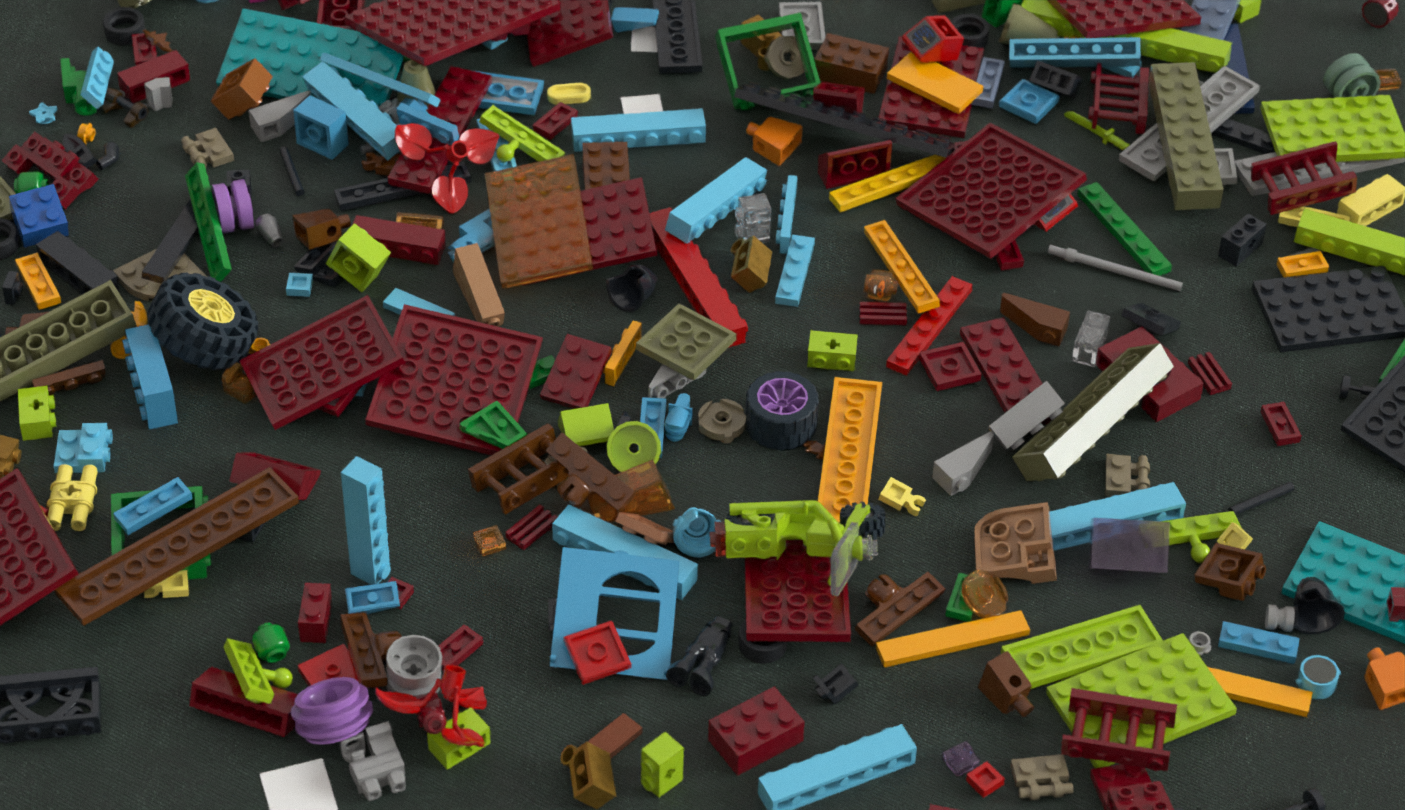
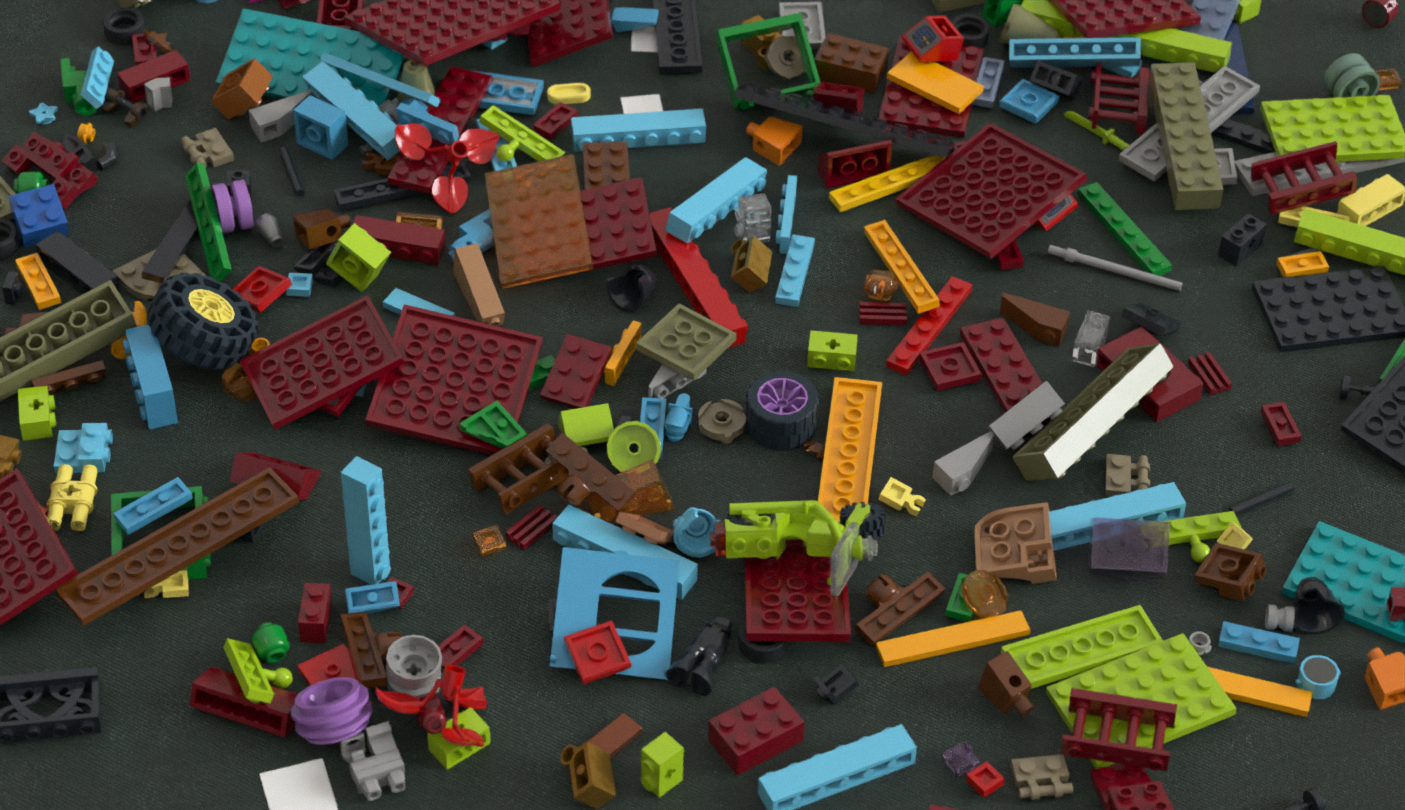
none -> red plate [232,266,292,313]

